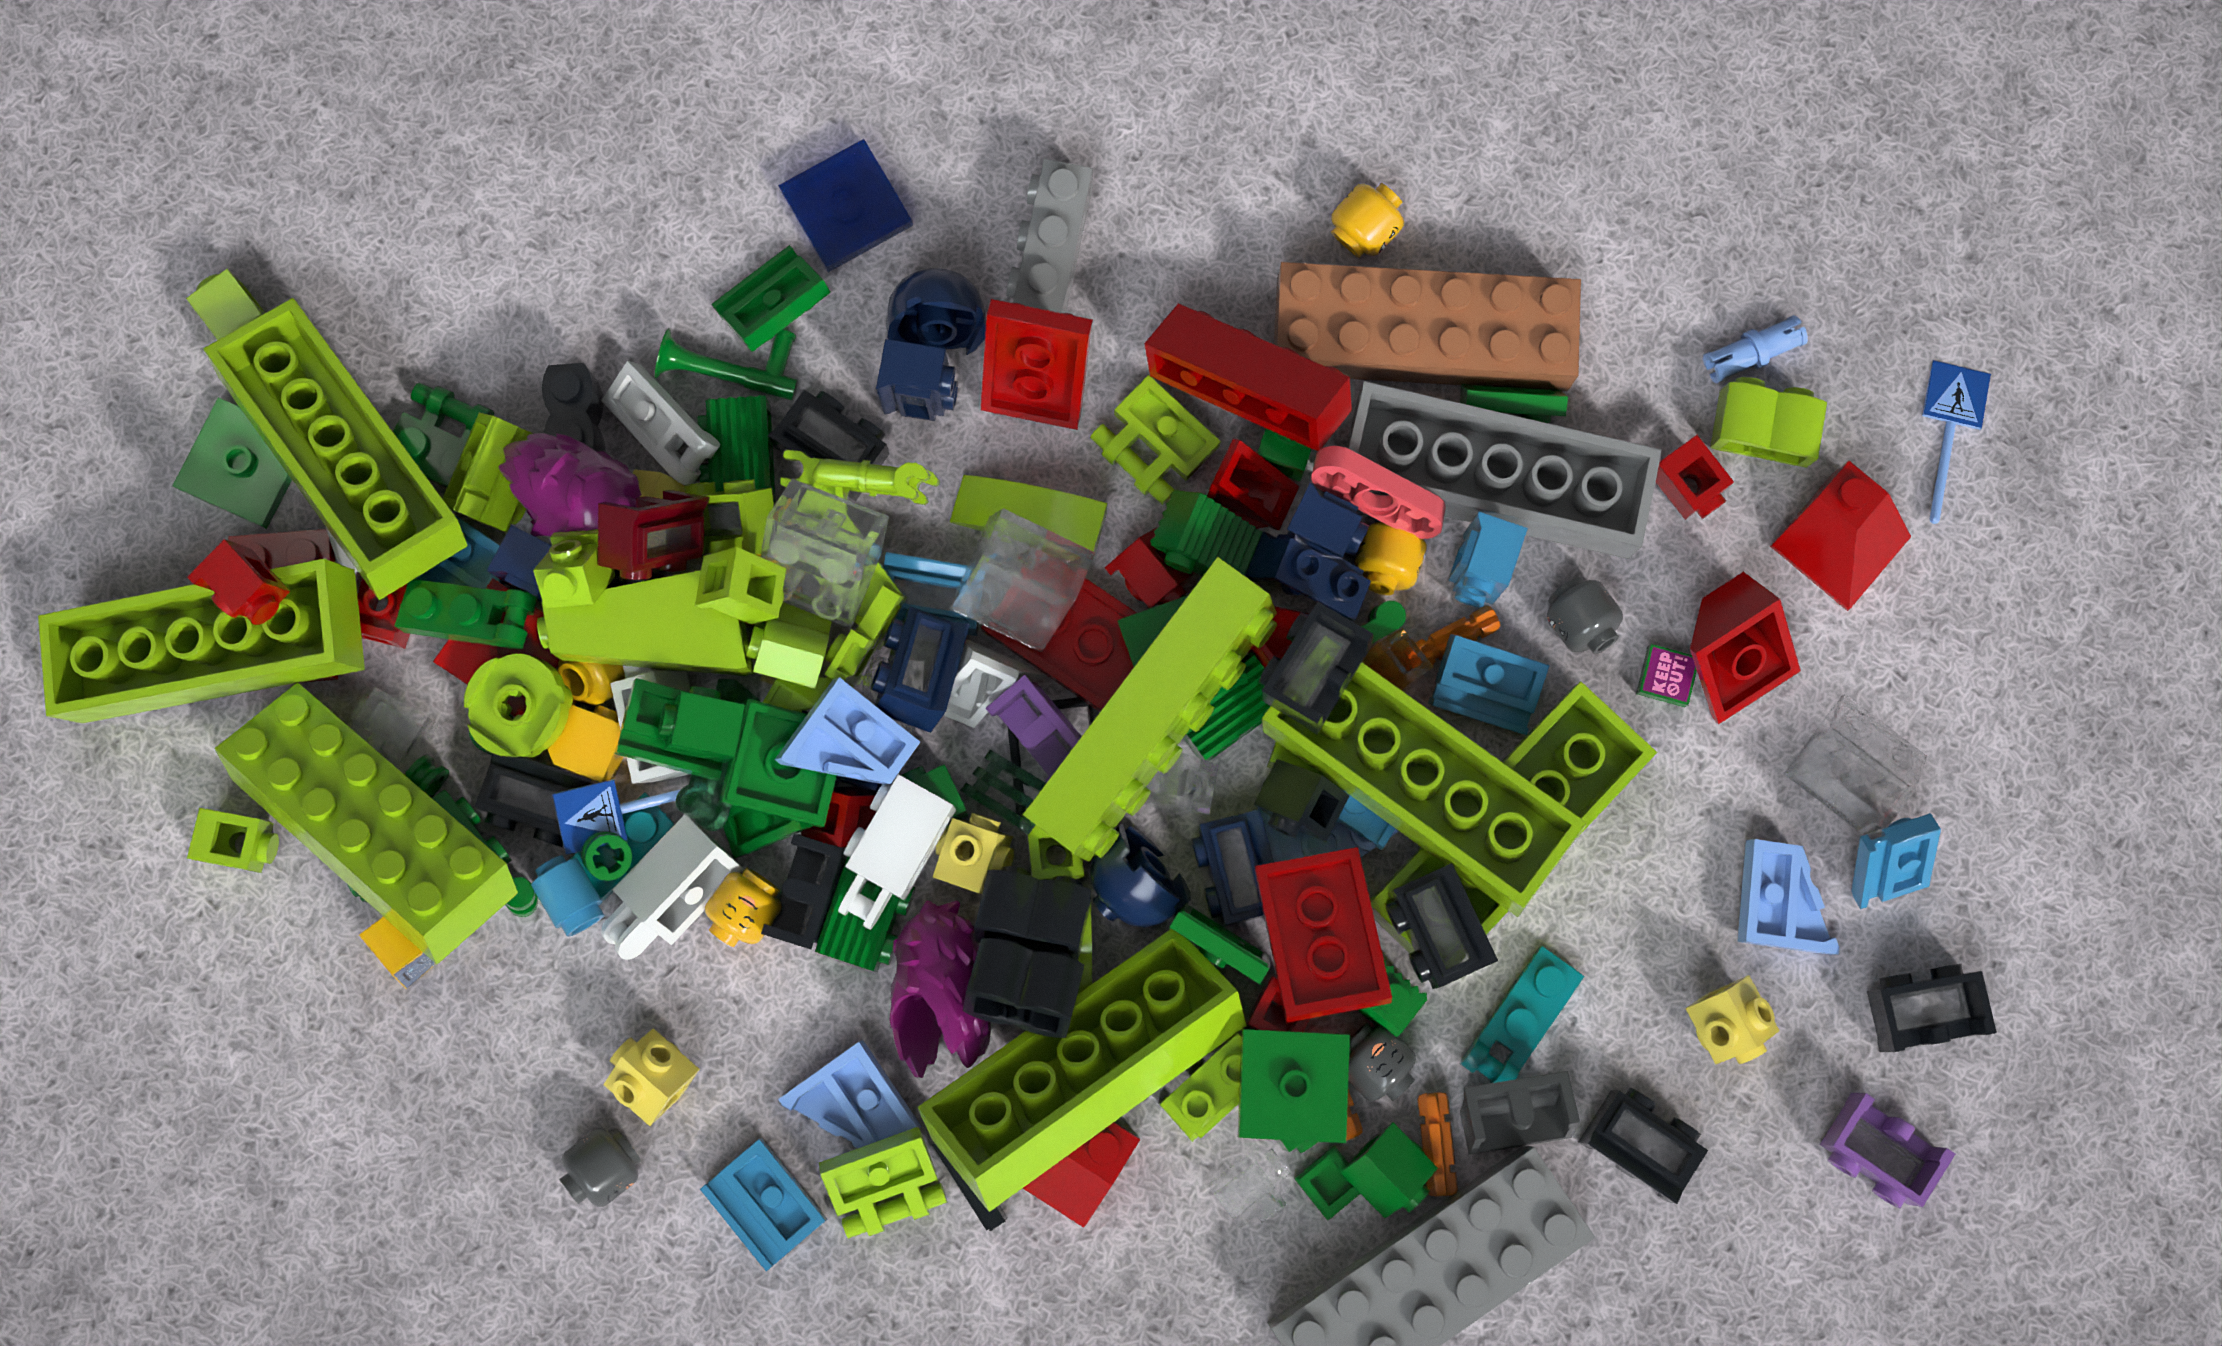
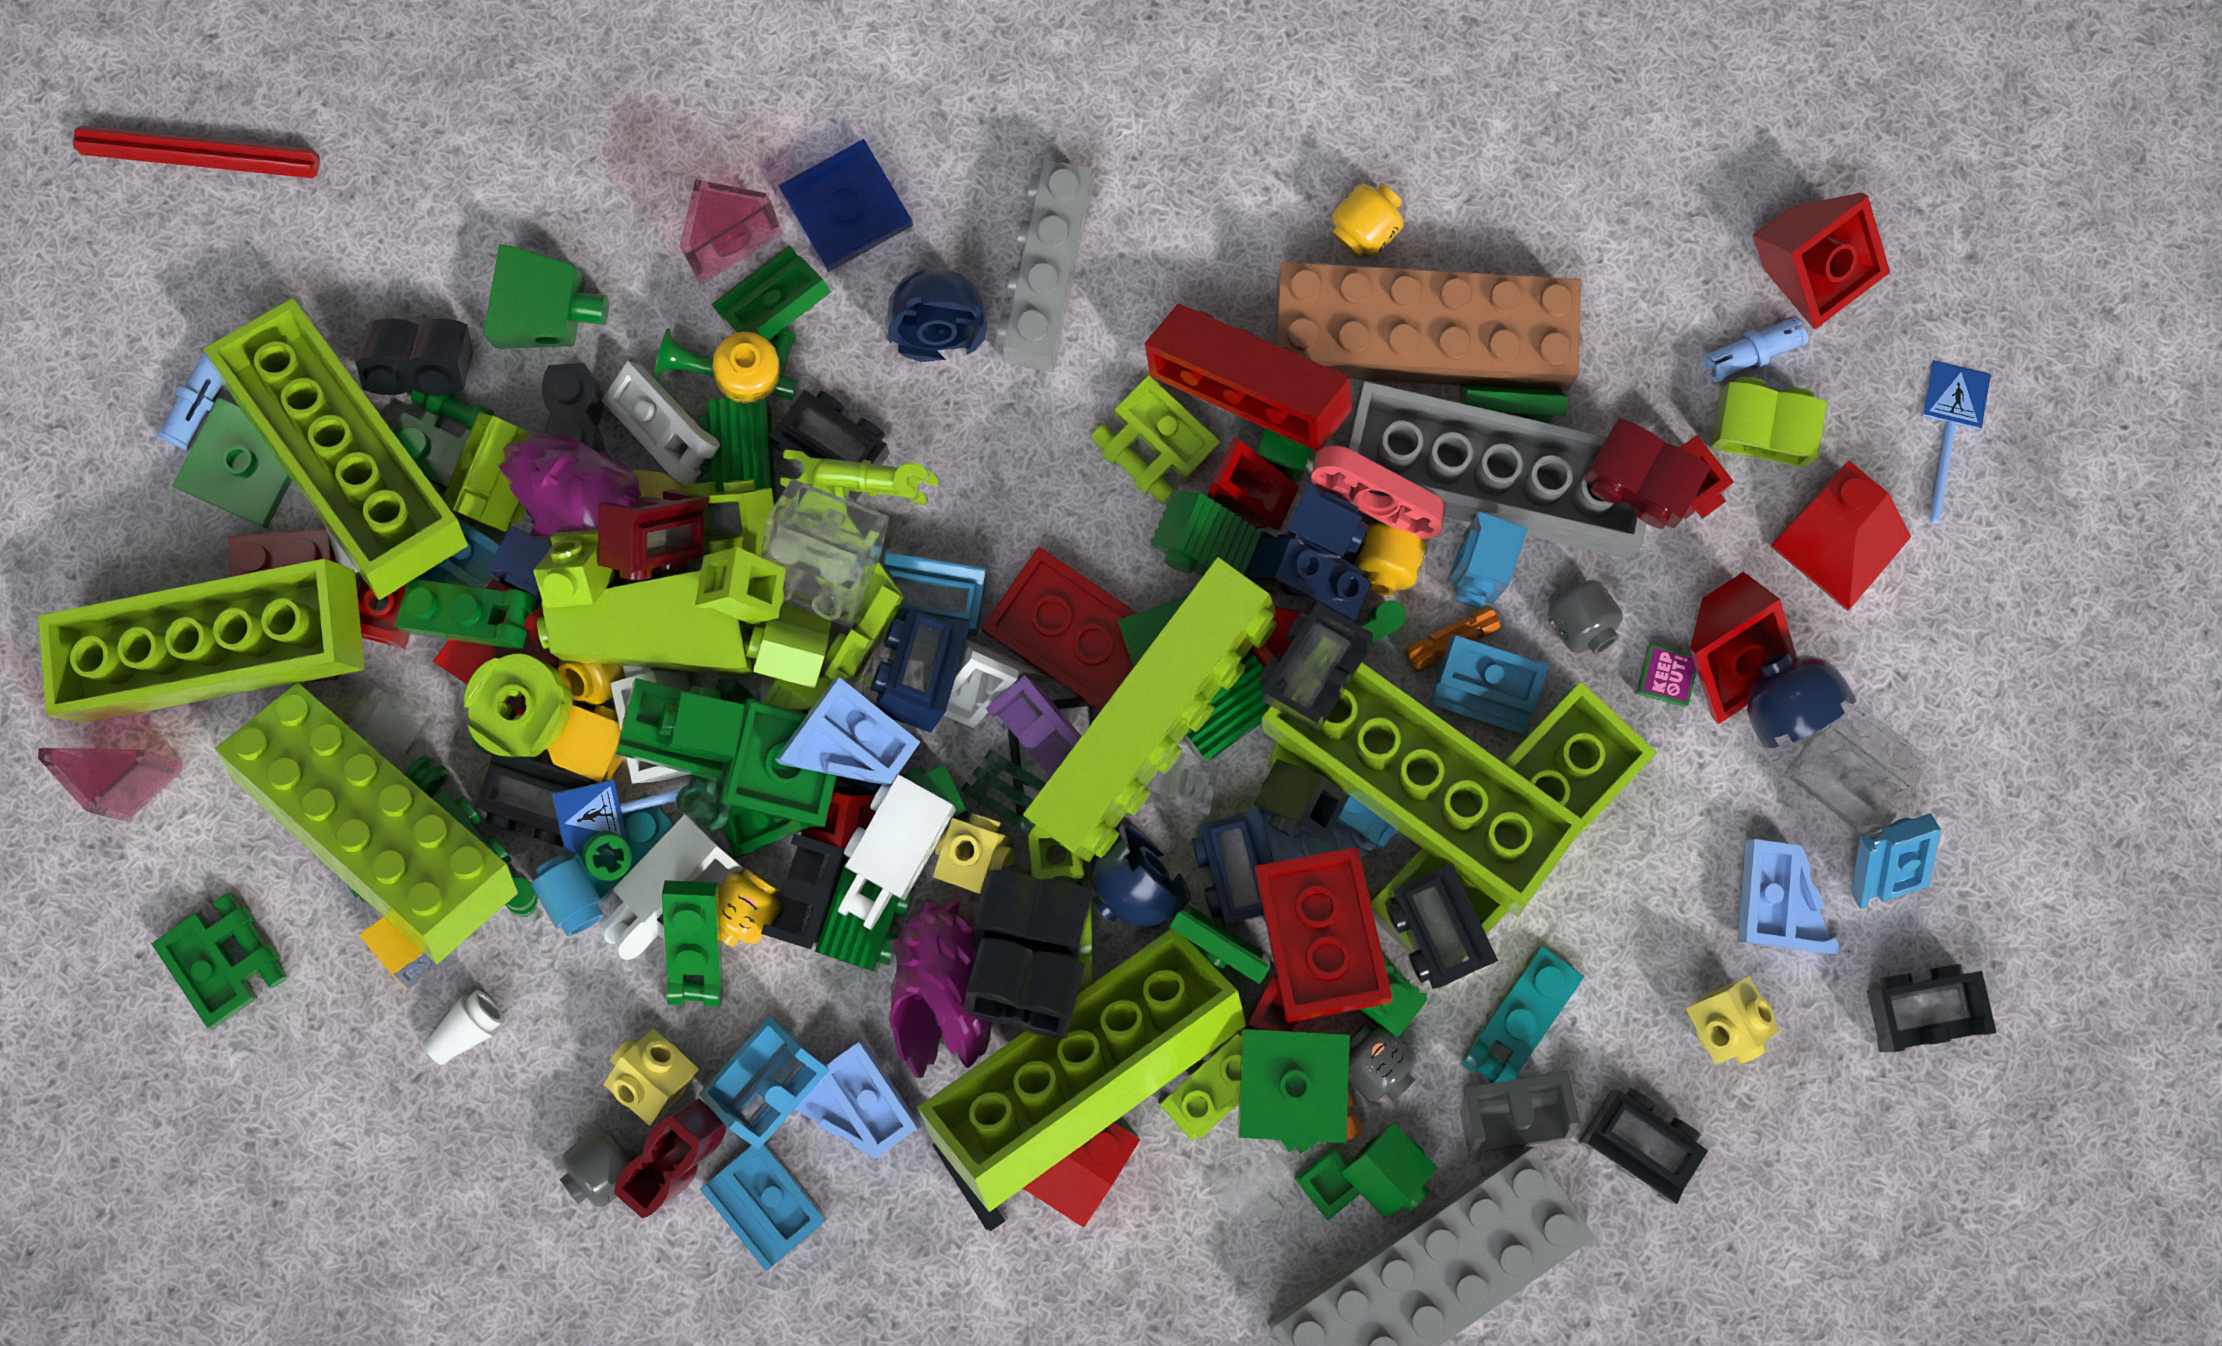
lime brick [186,269,265,340] -> none
red brick [187,539,290,625] -> none
lime brick [187,808,279,873] -> none
lime plate [819,1126,947,1239] -> none
dark blue window [876,339,958,421] -> none
clear slope [949,508,1095,652] -> none
lime slope [950,475,1108,559] -> none
red plate [981,299,1093,430] -> none
red brick [1104,527,1195,609] -> none
clear orange brick [1362,627,1434,692] -> none
orange axle [1417,1092,1458,1197] -> none
medium lavender window [1820,1093,1956,1208] -> none
none -> clear pink slope [38,748,182,822]
none -> red axle [73,125,320,178]
none -> green plate [151,893,288,1029]
none -> light blue pin [156,350,222,451]
none -> black brick [355,318,473,395]
none -> white cone [423,990,503,1065]
none -> green torso [483,244,609,349]
none -> dark red brick [614,1098,727,1218]
none -> green plate [662,880,723,1007]
none -> clear pink slope [679,179,783,286]
none -> dark azure window [698,1015,830,1150]
none -> yellow head [713,331,780,404]
none -> dark red brick [1584,418,1711,529]
none -> dark blue cylinder [1747,652,1856,748]
none -> red slope [1753,193,1890,329]

